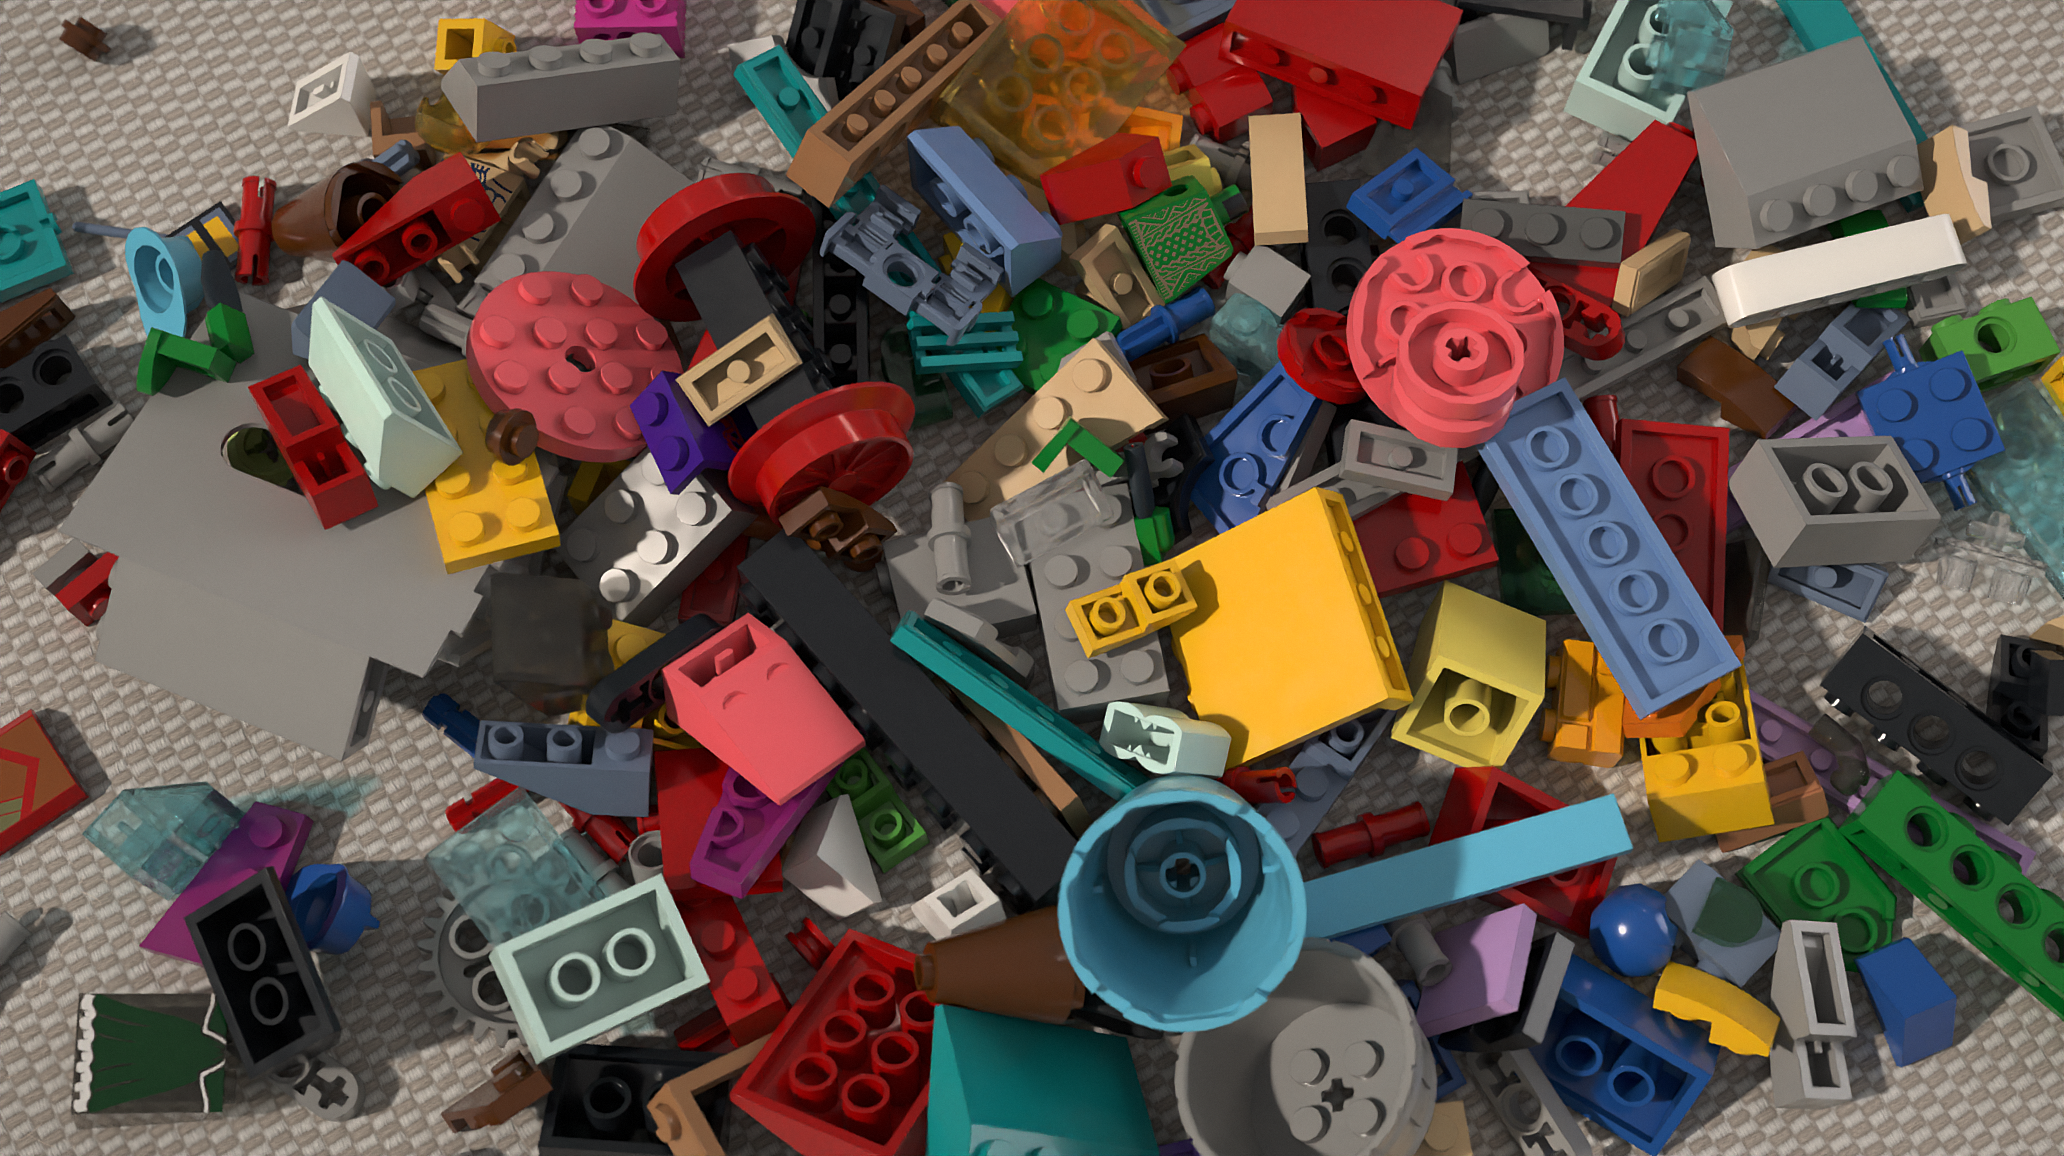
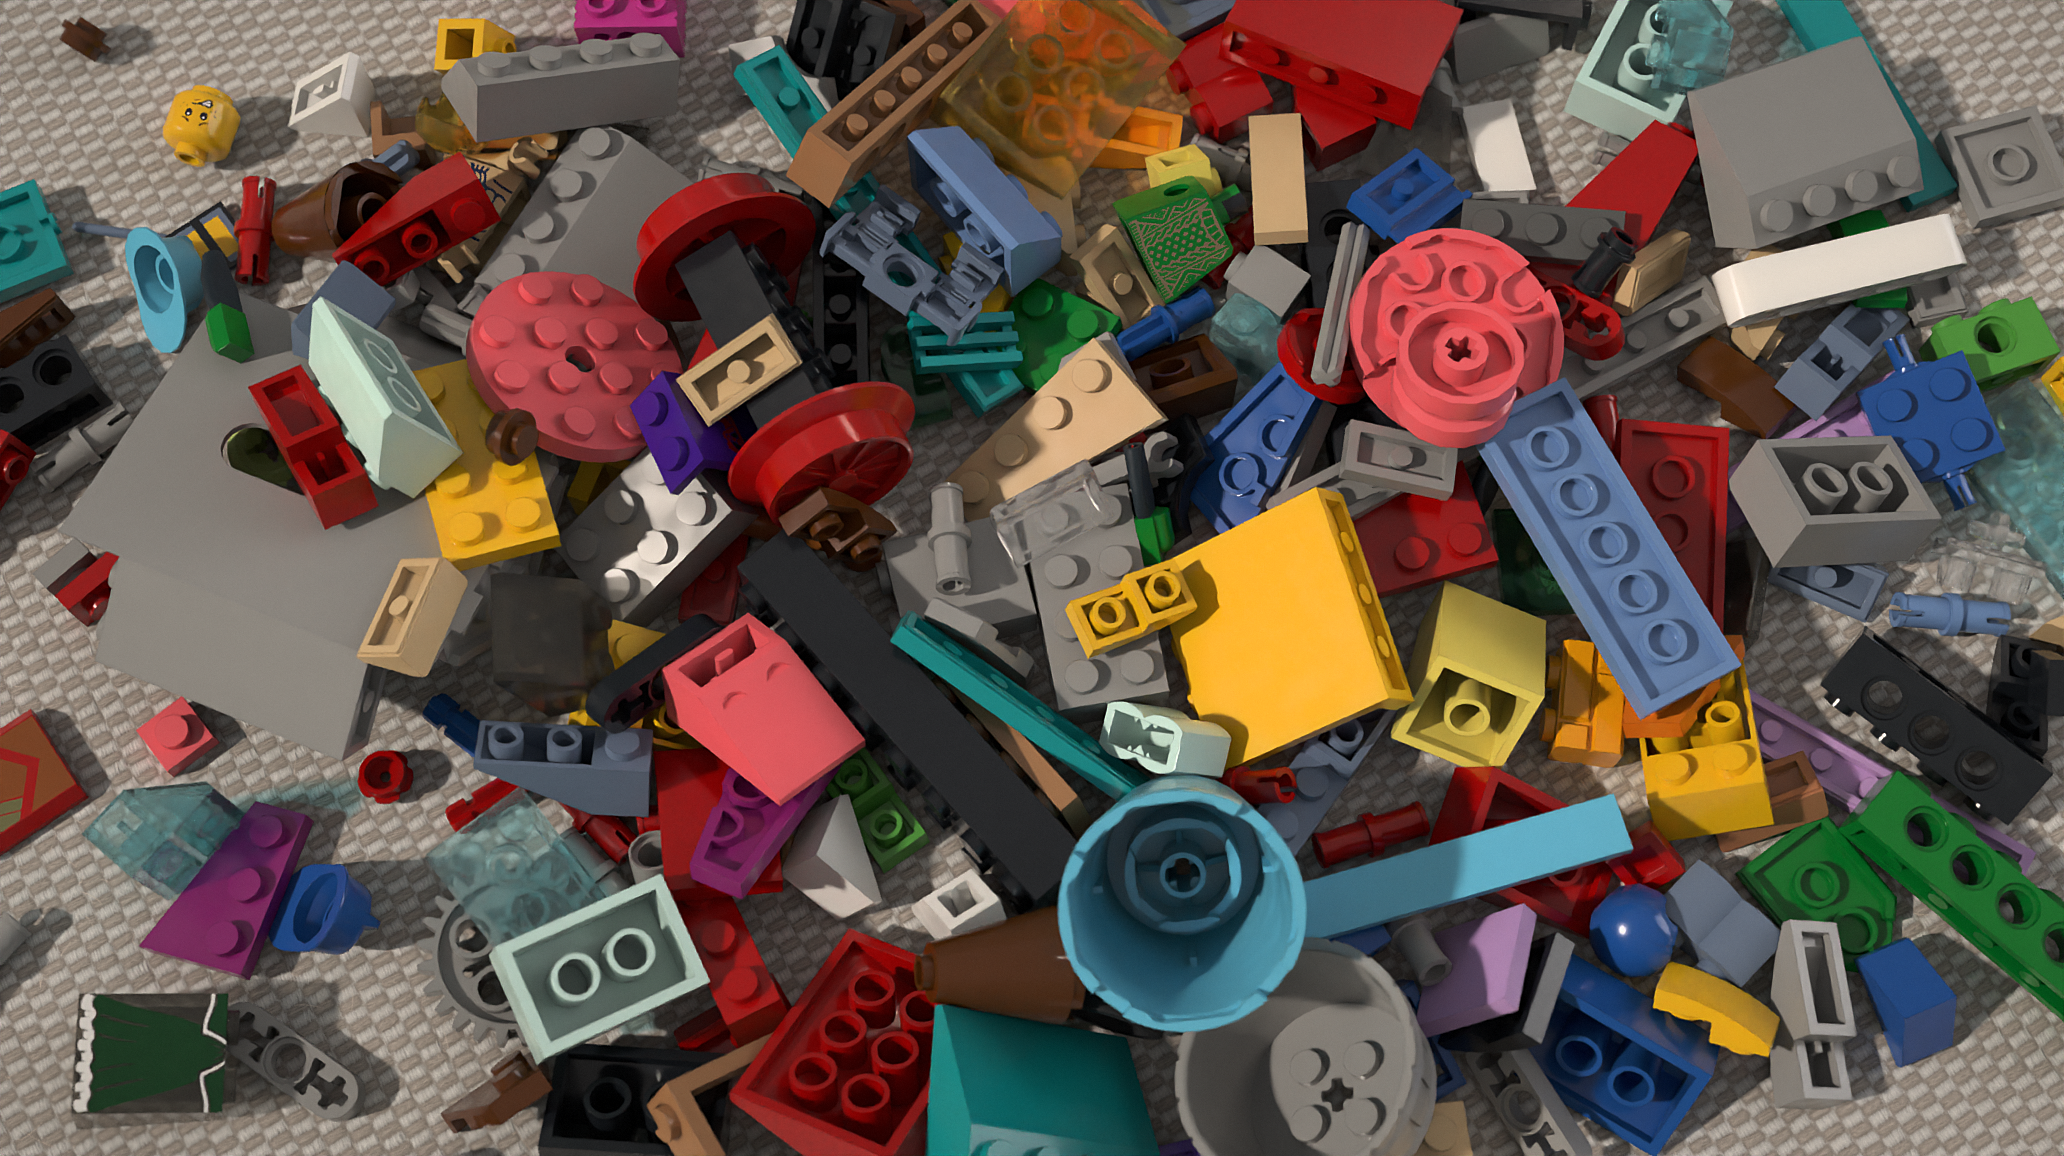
green tile [136,327,236,396] -> none
black slope [184,866,342,1080] -> none
red bush [785,916,835,972] -> none
green tile [1031,415,1125,478] -> none
red slope [1039,132,1172,225] -> none
clear green tile [1691,877,1763,948] -> none
clear smoke arm [1807,713,1871,796] -> none
tan slope [1917,125,1992,245] -> none
none -> coral plate [136,696,220,777]
none -> yellow head [163,85,240,167]
none -> tan slope [356,557,468,677]
none -> red plate [358,750,414,804]
none -> light grey axle [1311,221,1370,387]
none -> white tile [1458,98,1536,198]
none -> black pin [1571,227,1638,298]
none -> red plate [1605,820,1685,890]
none -> medium blue pin [1889,592,2011,637]

